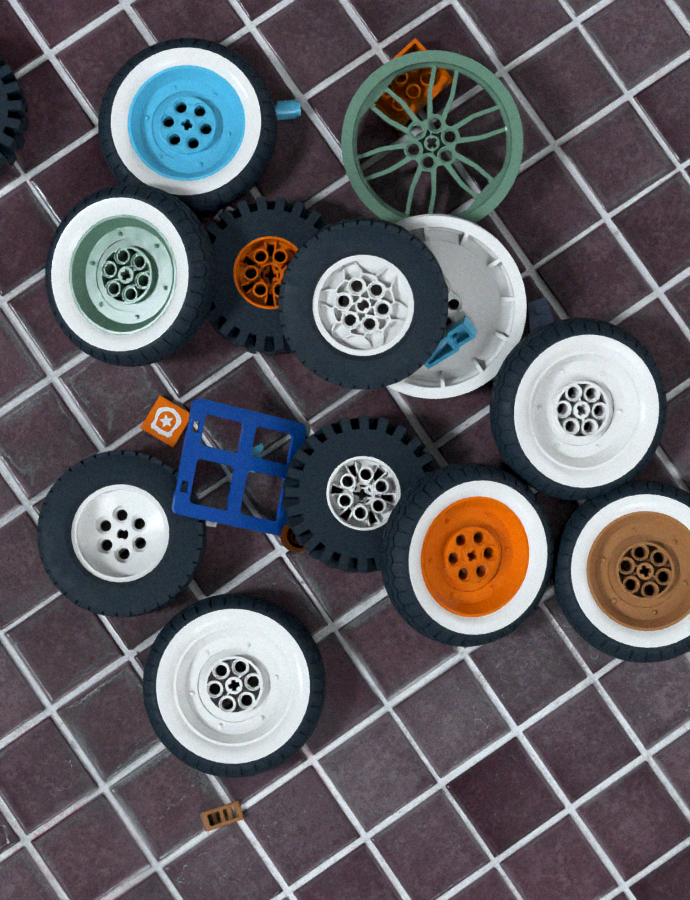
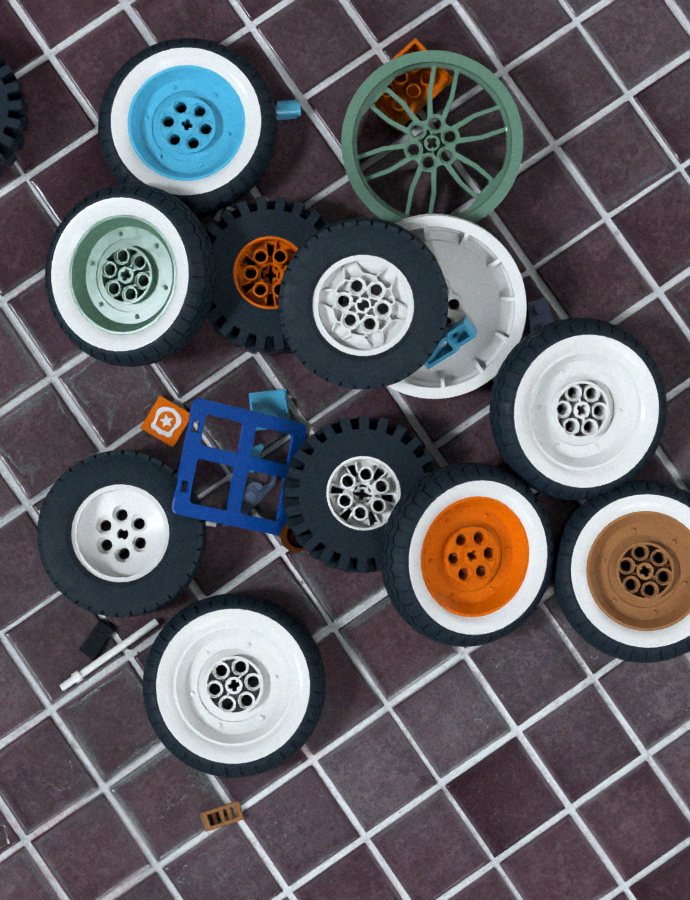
none -> white bar [59,619,159,691]
none -> black tile [79,619,117,660]
none -> sand blue plate [222,472,277,528]
none -> medium azure piece [249,389,290,431]

